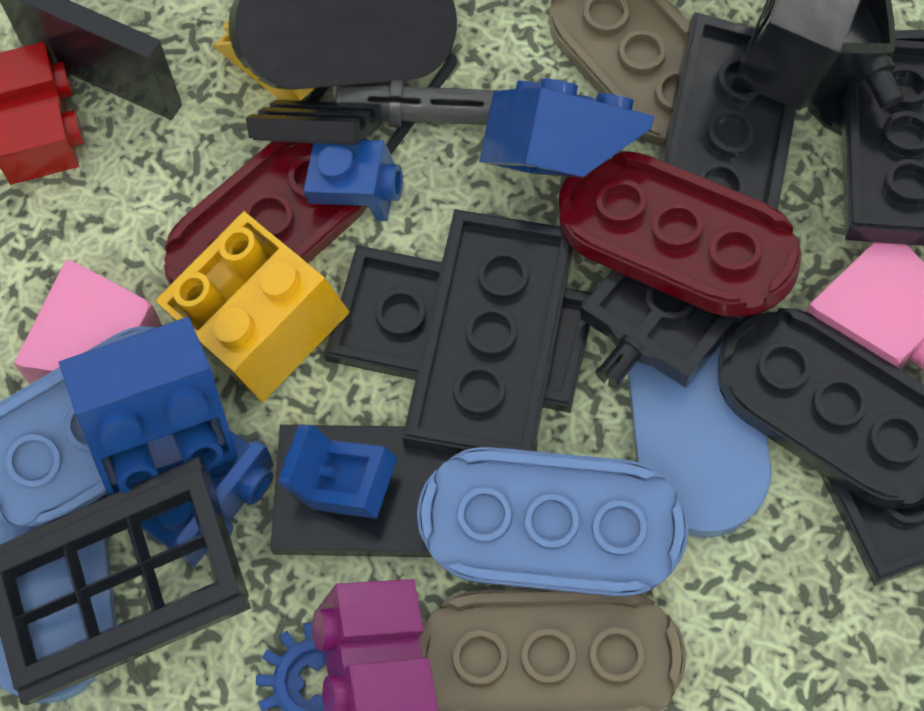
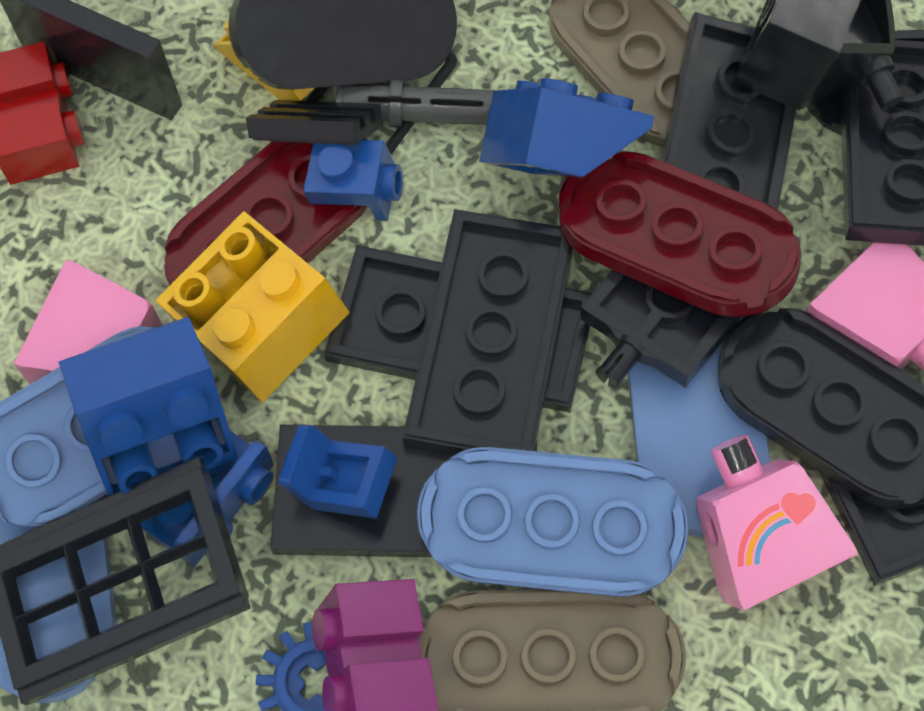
none -> bright pink torso [696,435,858,610]

